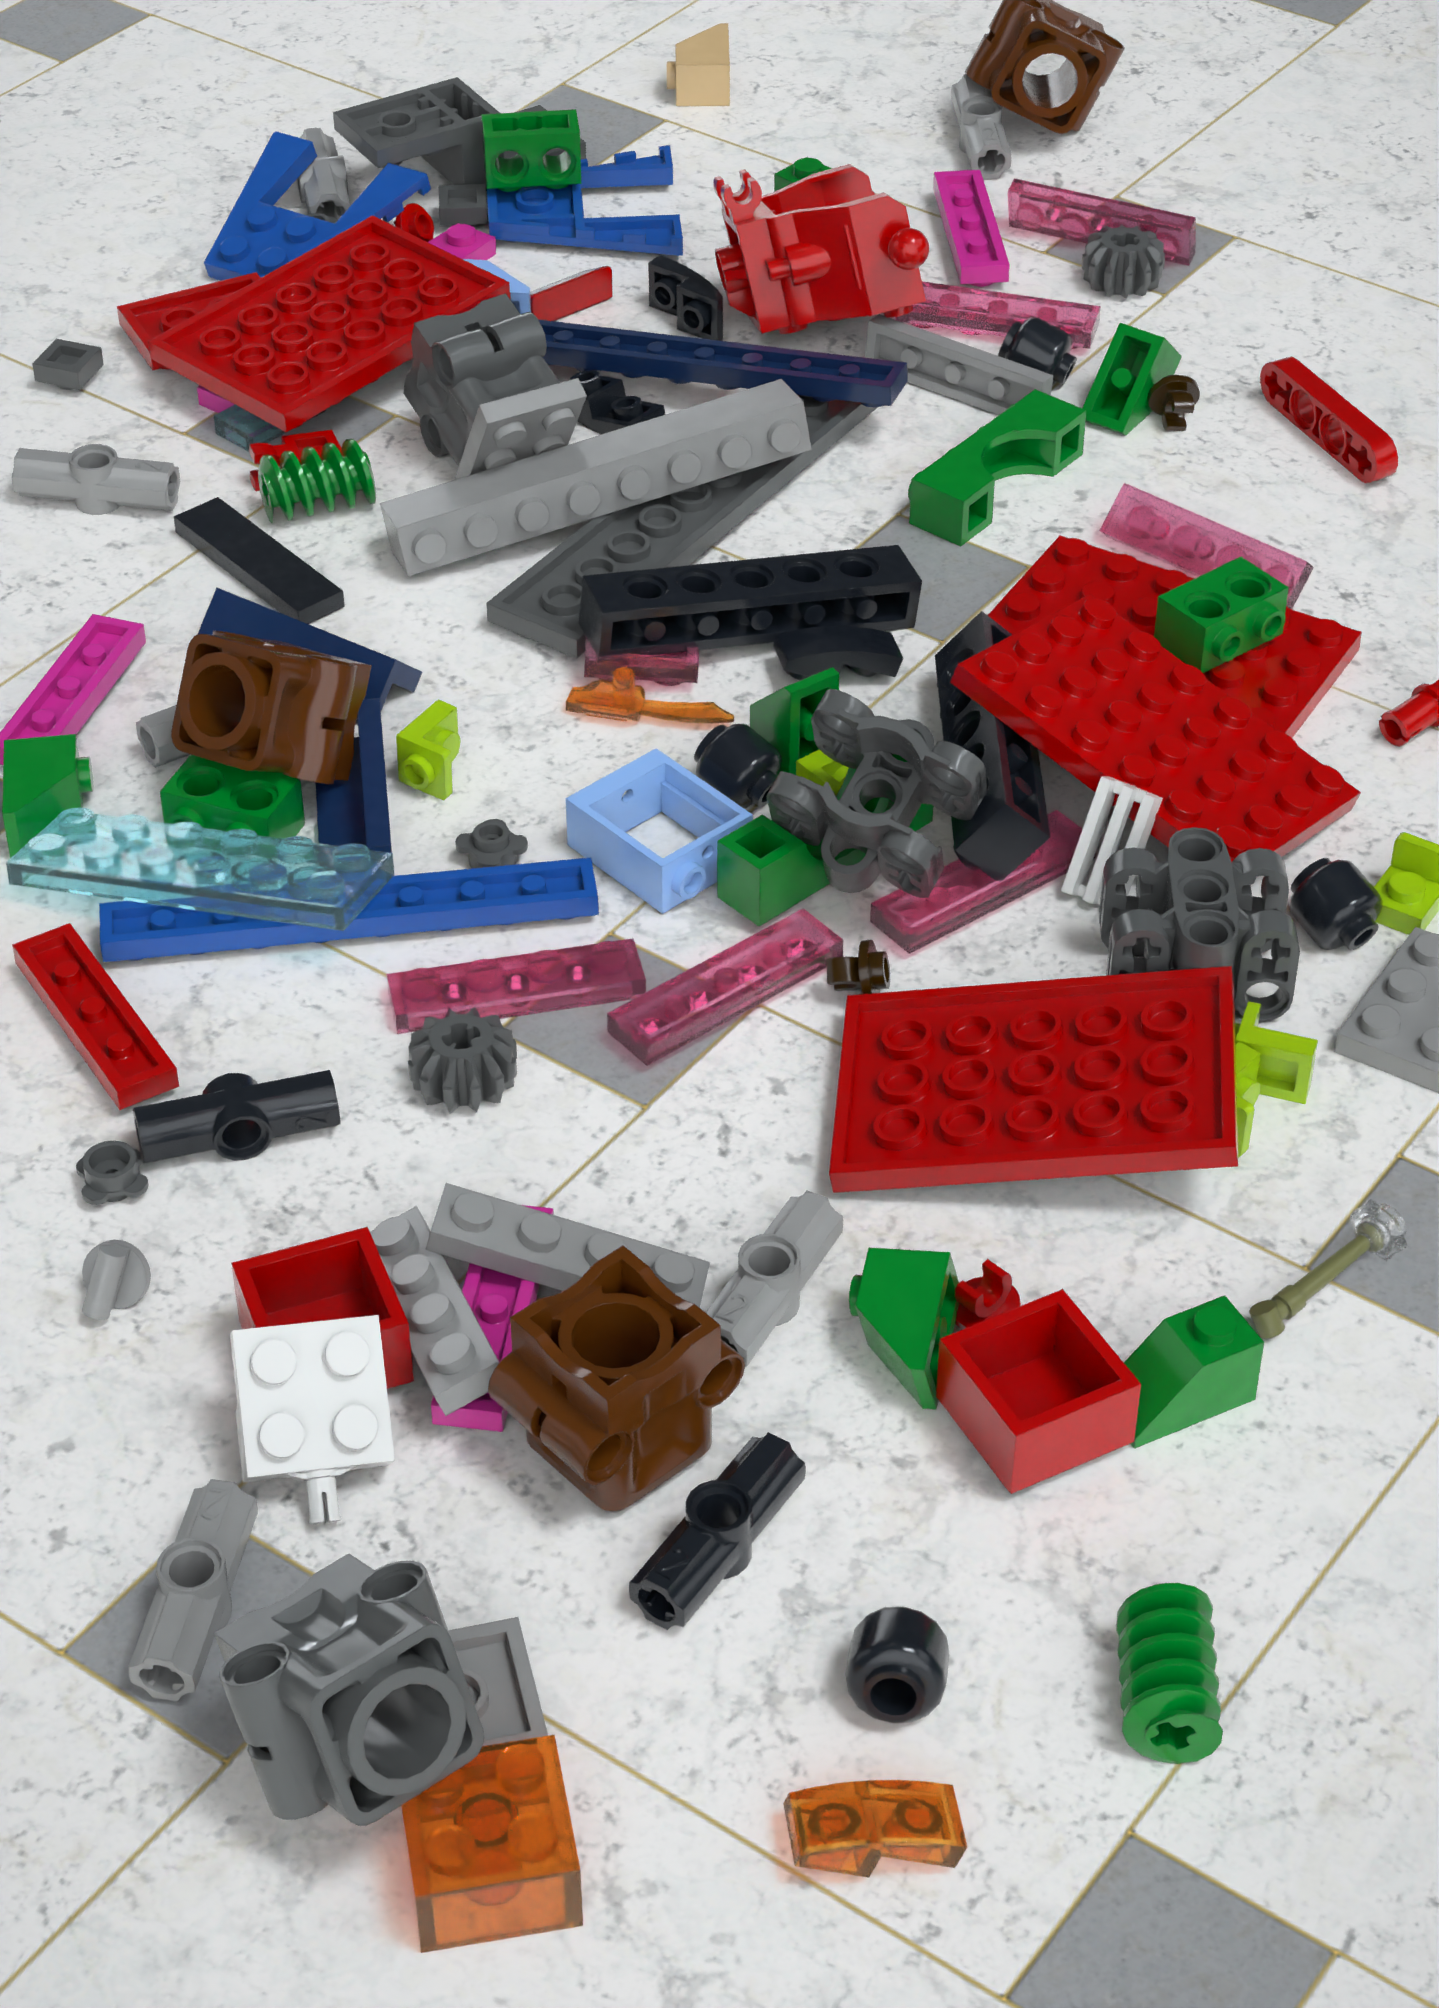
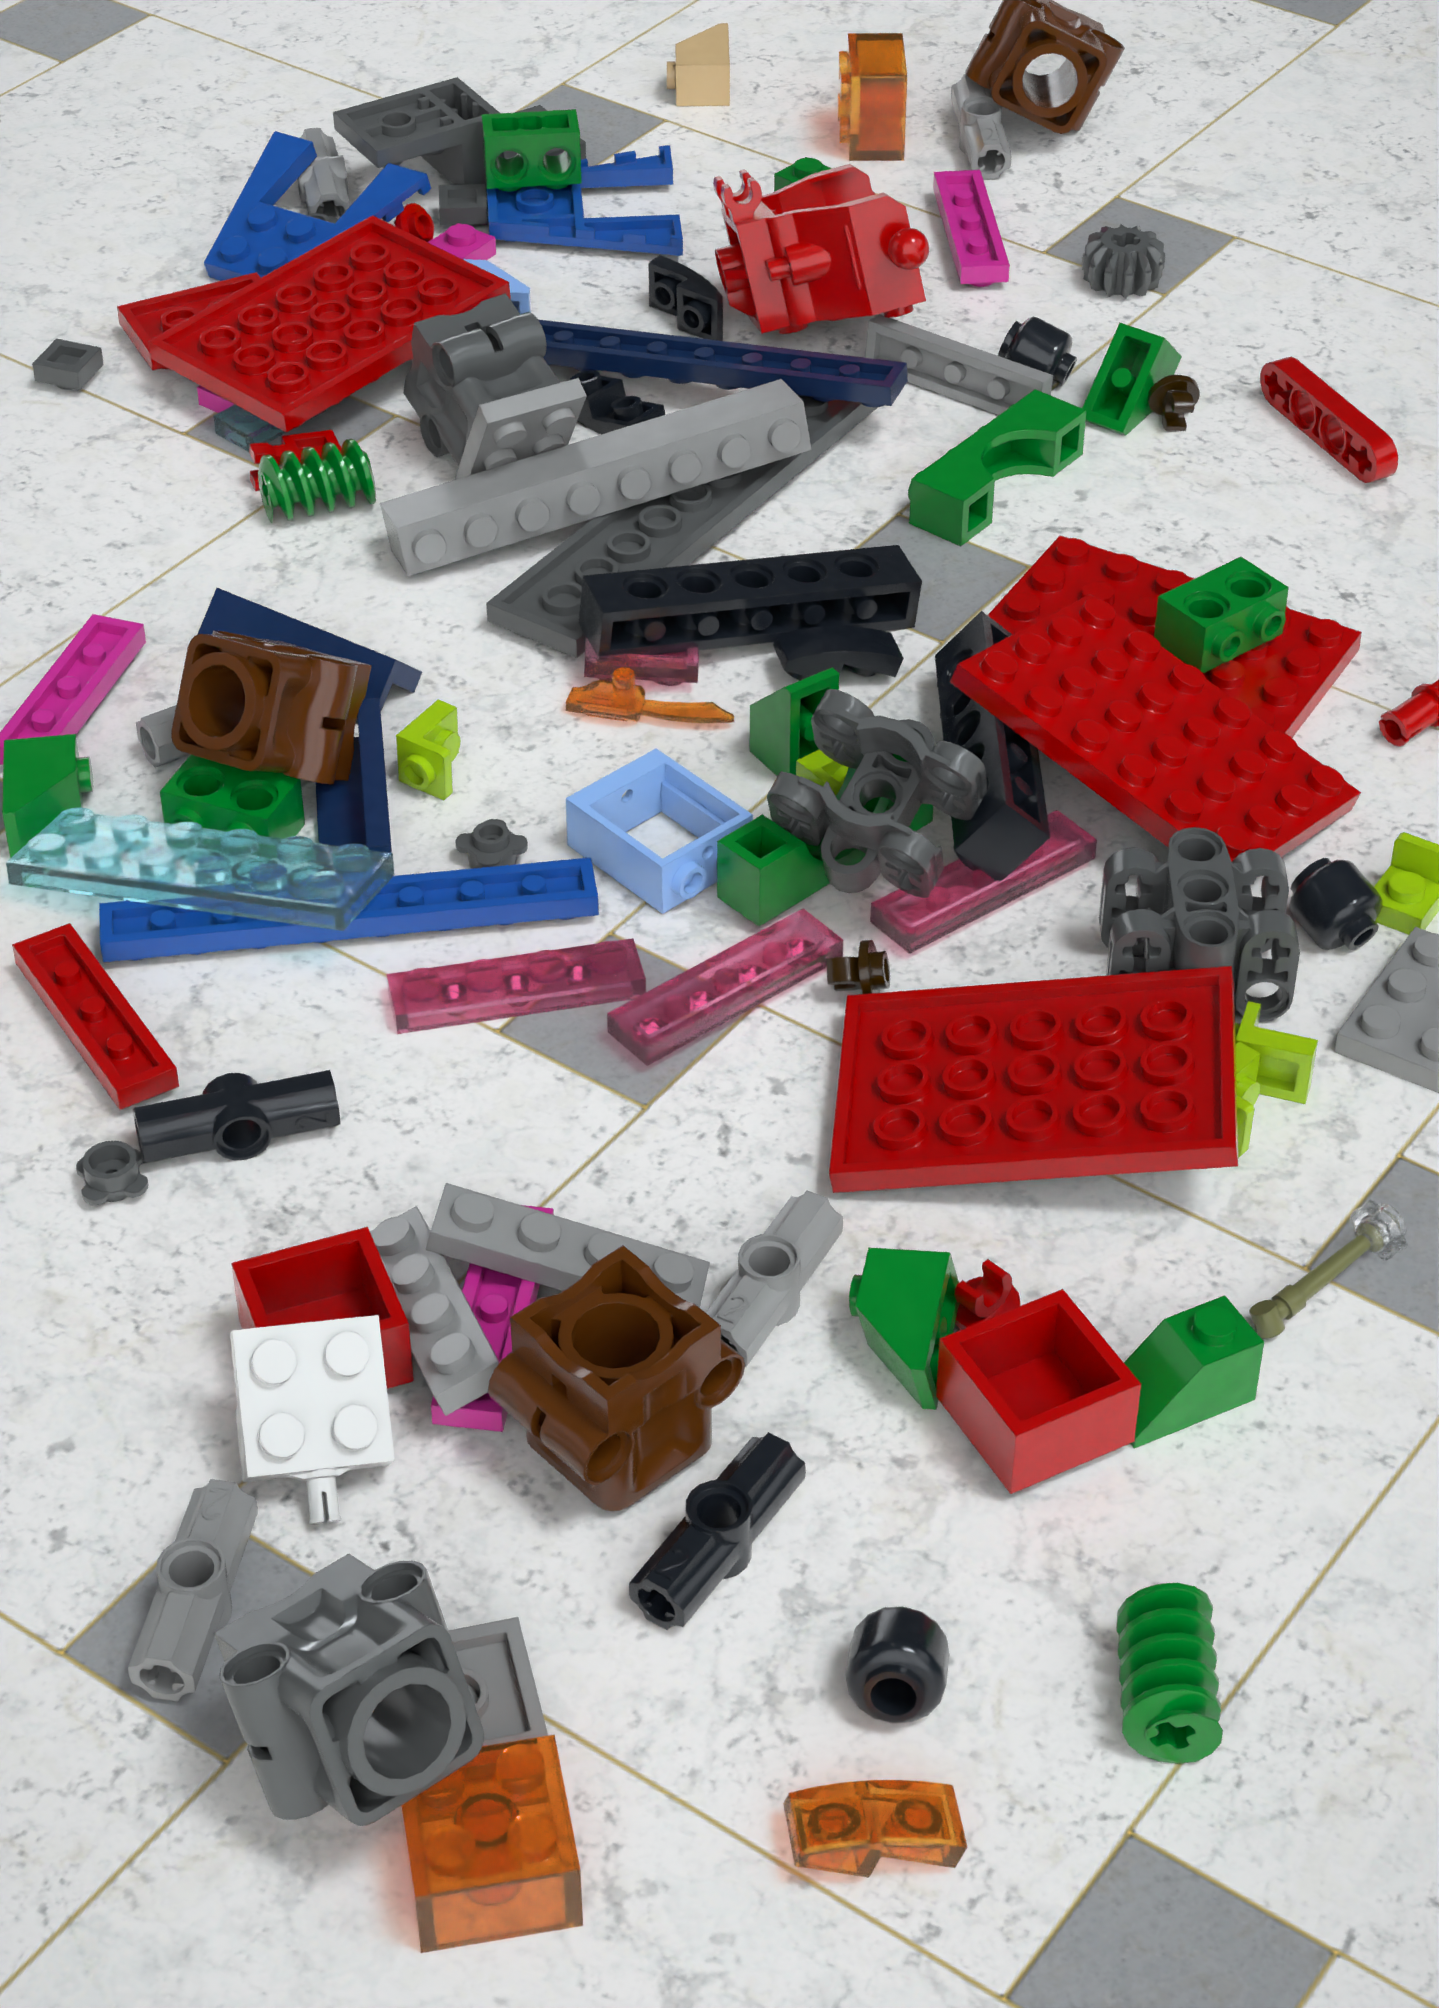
light grey piece [11,444,180,515] -> none
light grey plate [82,1239,151,1320] -> none
black tile [174,497,345,624] -> none
dark grey gear [408,1007,517,1113] -> none
red slope [530,266,613,321] -> none
black head [694,723,782,809] -> none
clear pink plate [896,281,1101,349] -> none
clear pink plate [1008,178,1196,266] -> none
white tile [1061,776,1163,905] -> none
clear pink plate [1099,483,1314,609] -> none
none -> clear orange brick [837,33,907,161]

